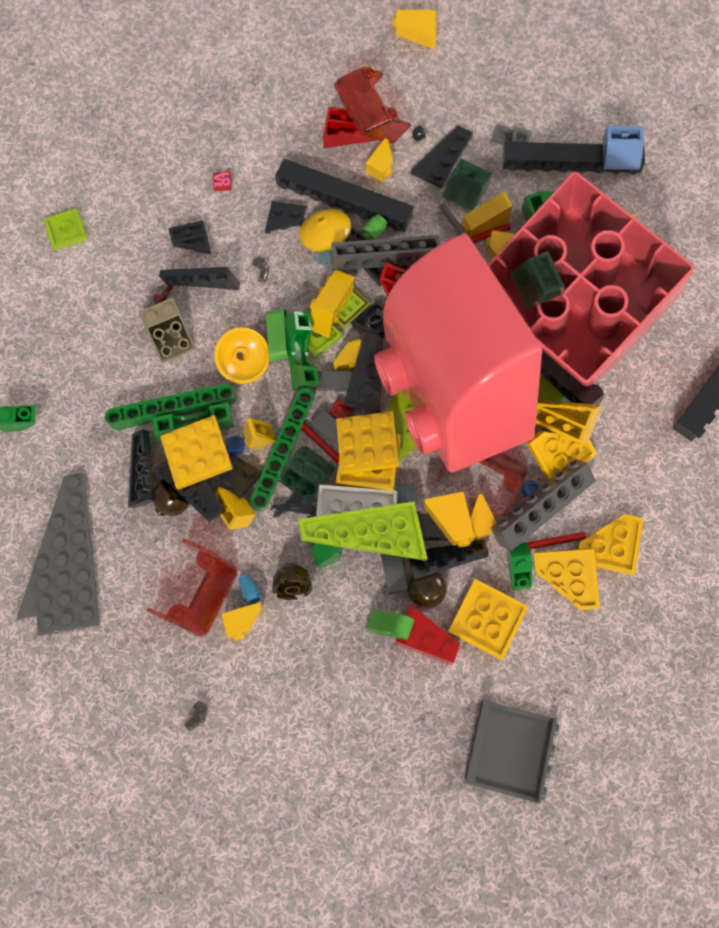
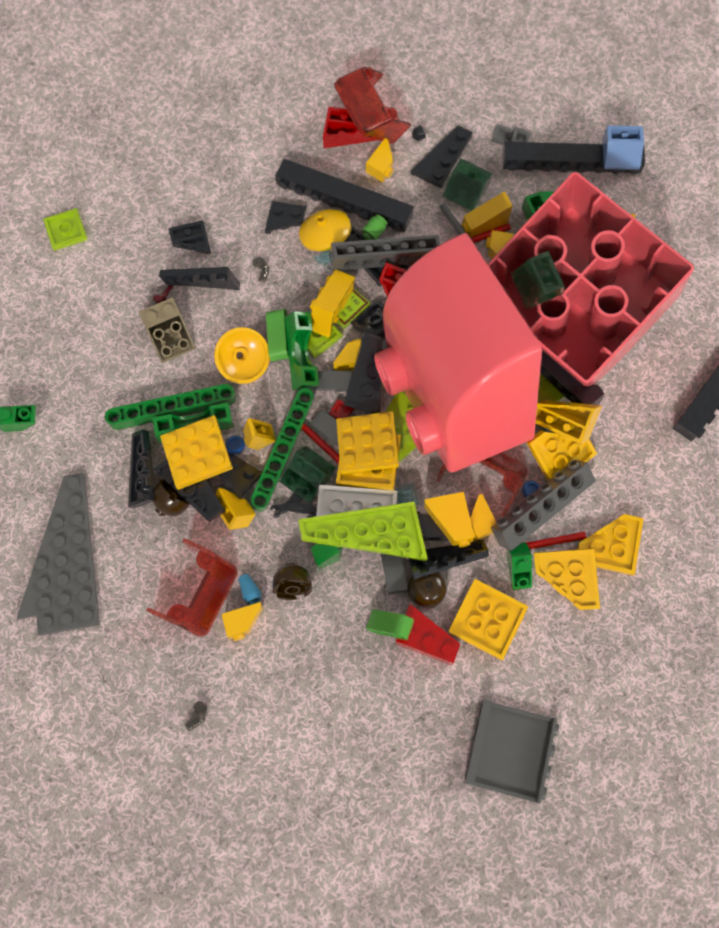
tile [213,172,232,191] -> none
yellow slope [392,9,436,49] -> none

